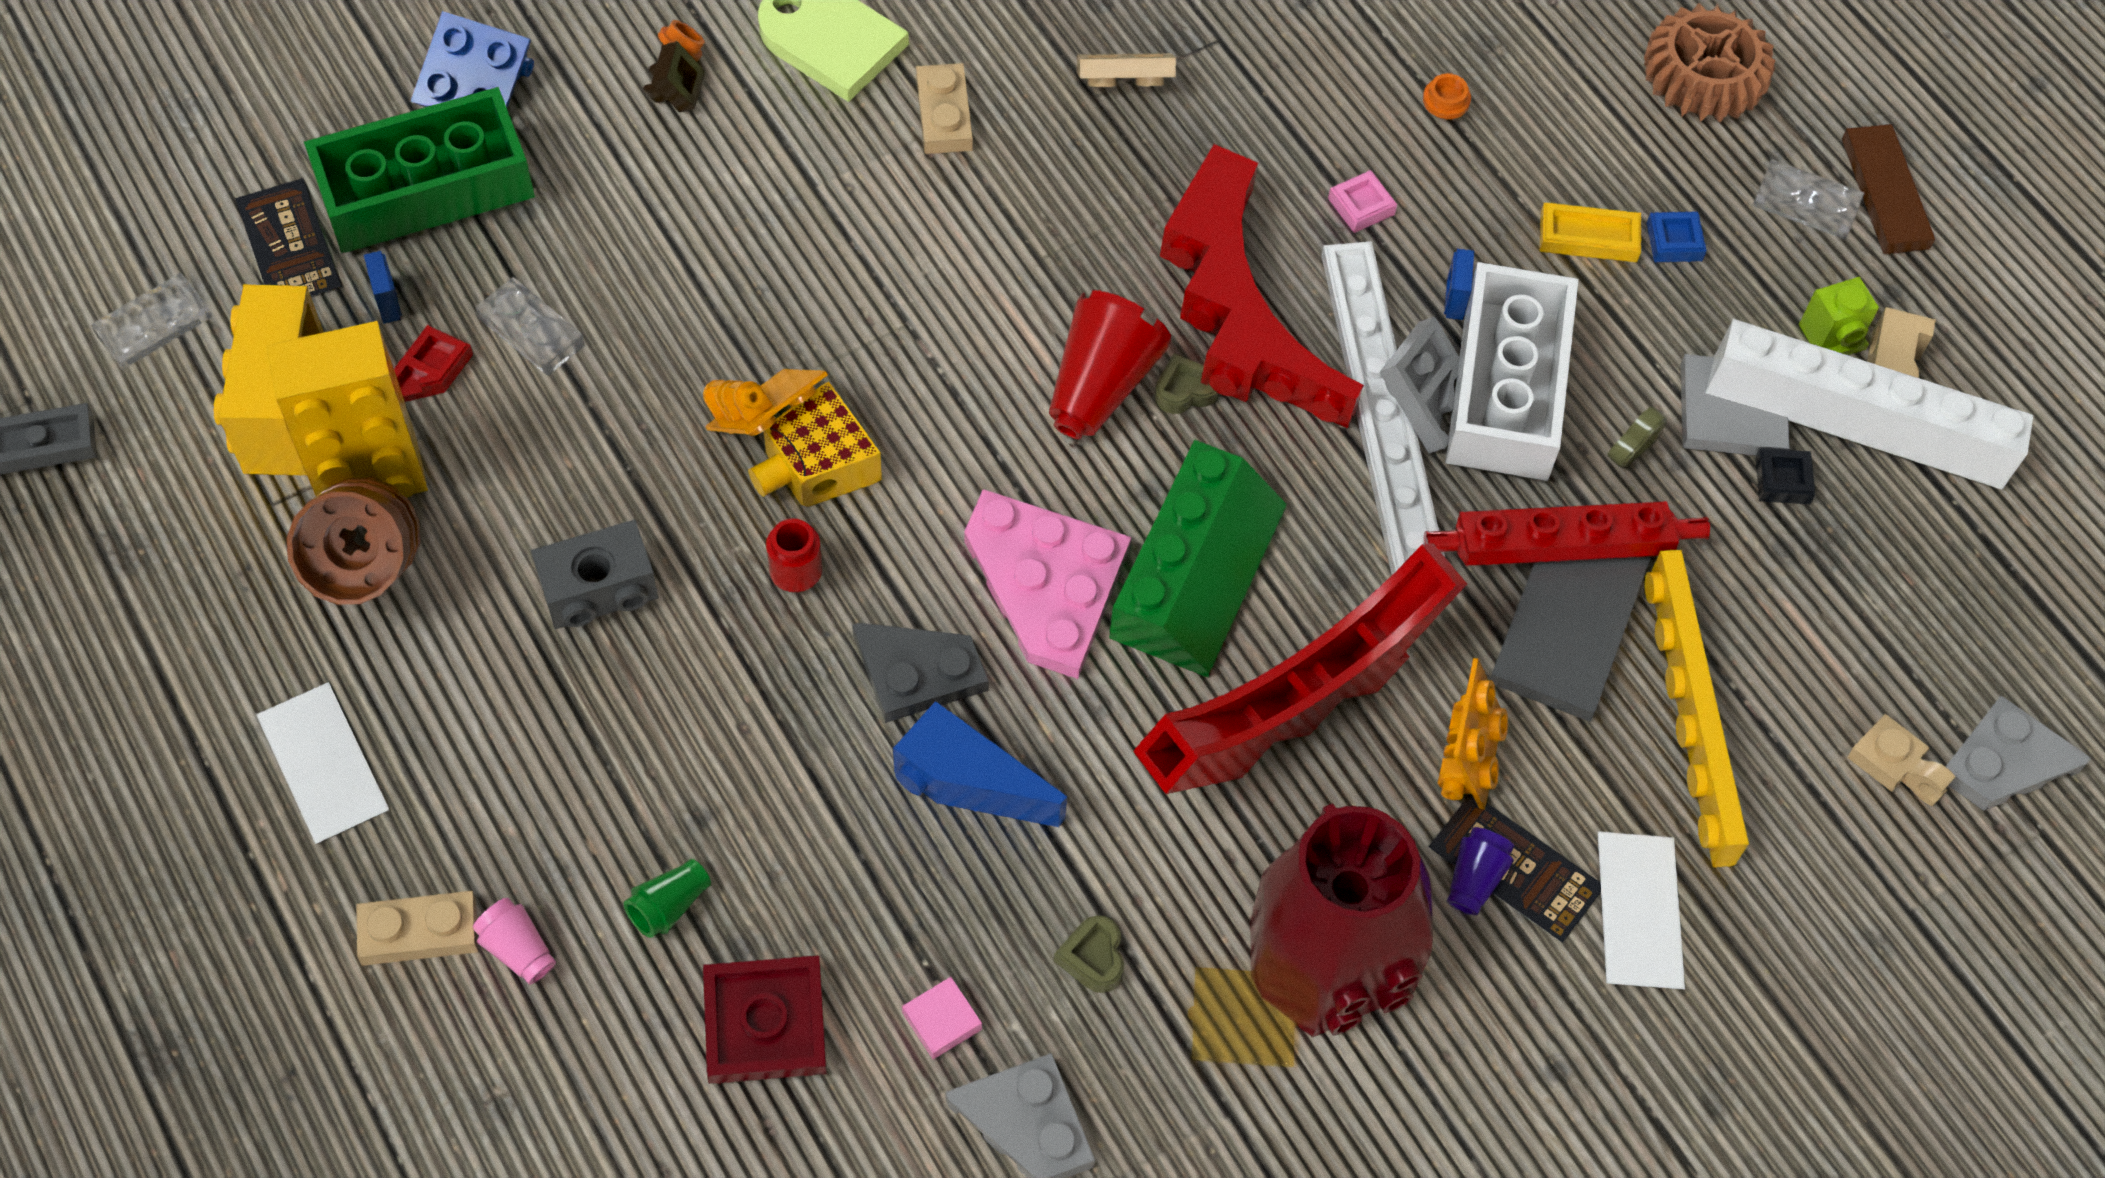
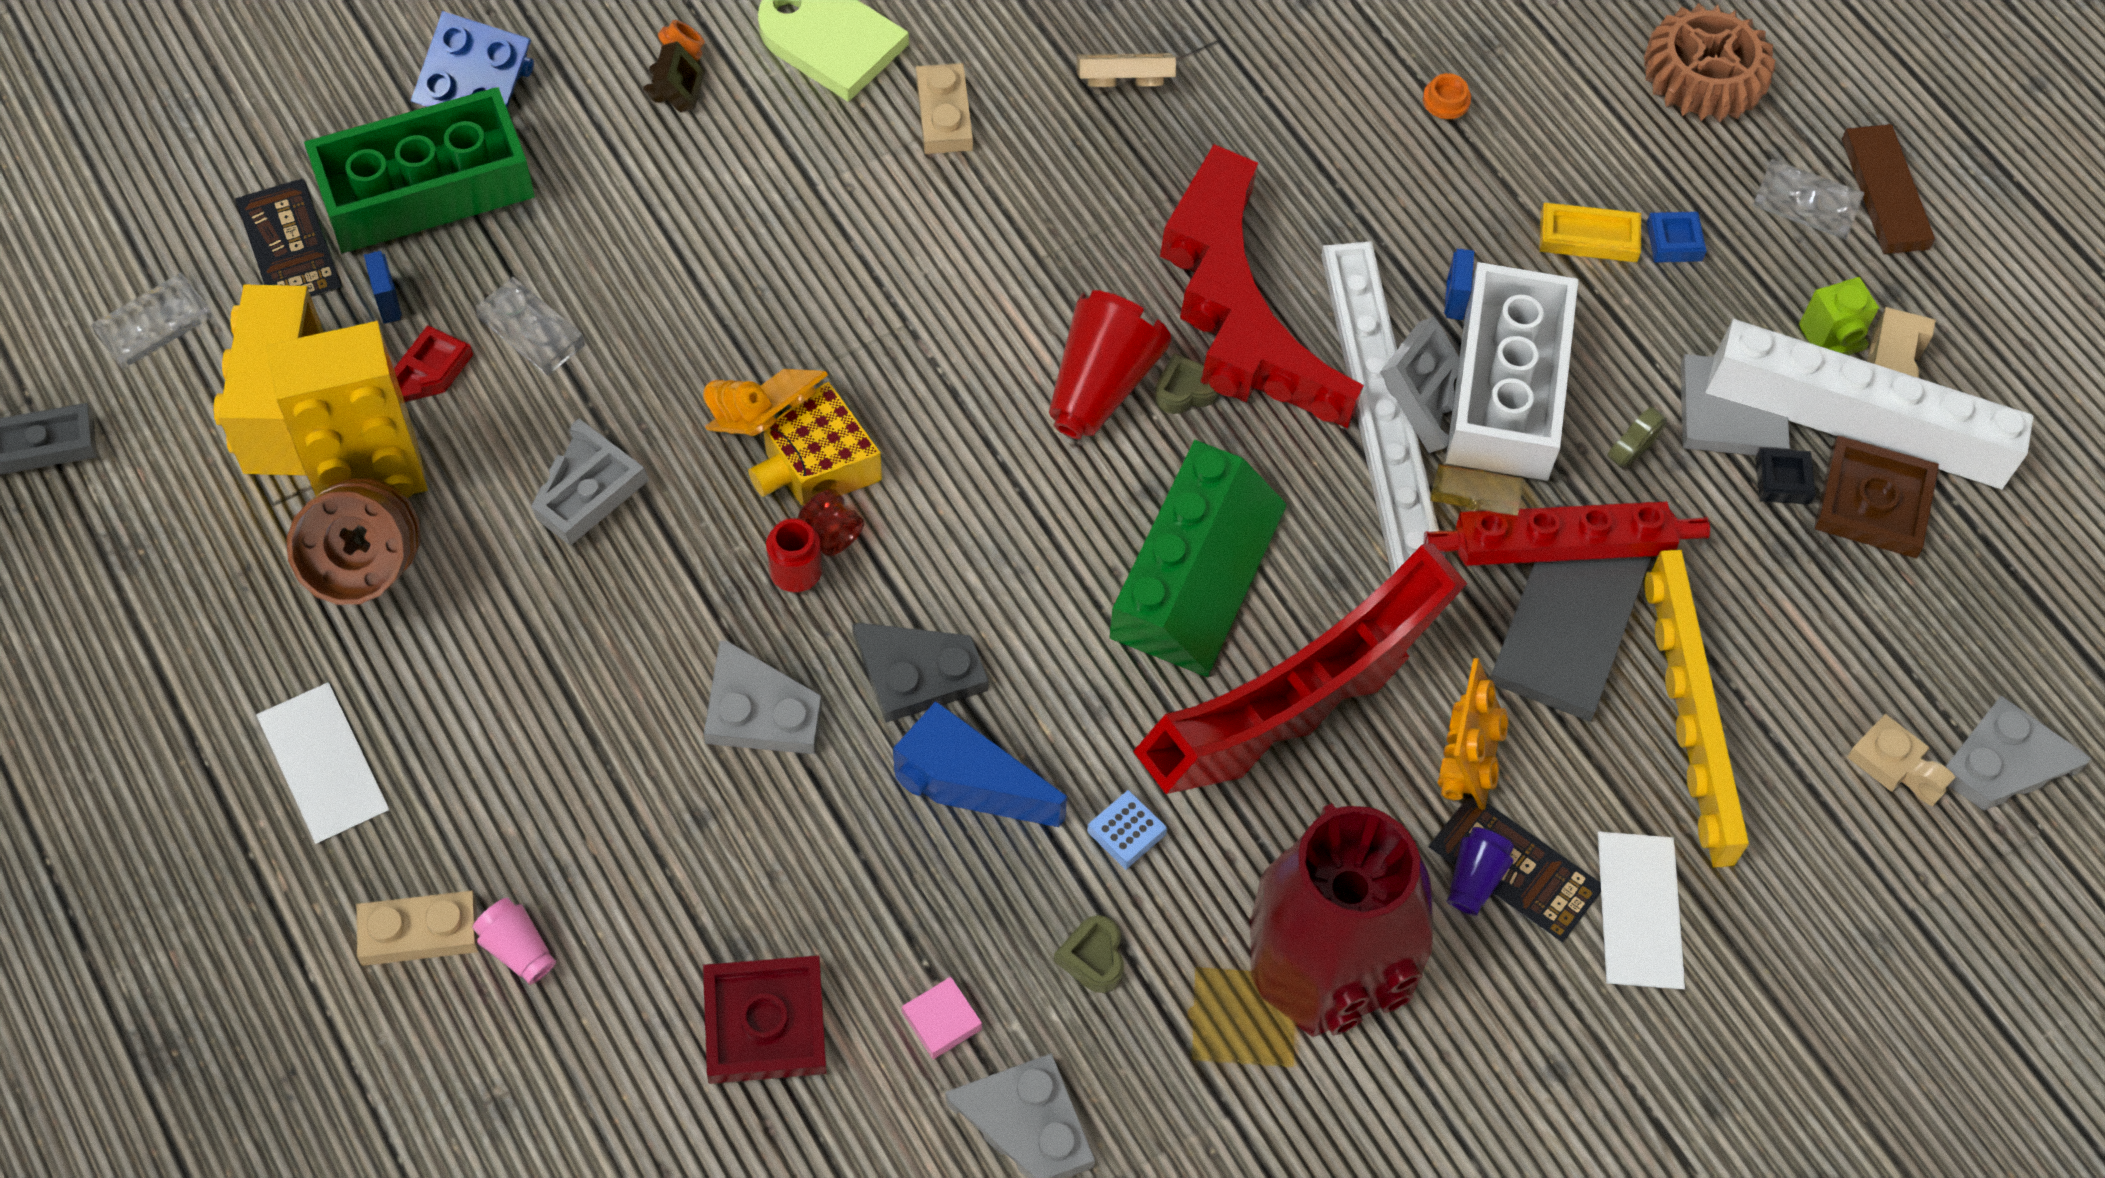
dark grey brick [531,519,659,629] -> none
green cone [624,859,711,938] -> none
bright pink plate [964,489,1132,679] -> none
bright pink tile [1328,170,1397,233] -> none
none -> light grey wing [531,418,649,546]
none -> light grey wing [704,641,822,754]
none -> clear red wheel [797,489,864,556]
none -> light blue tile [1087,790,1167,870]
none -> clear yellow piece [1430,464,1523,516]
none -> reddish brown tile [1814,435,1939,559]

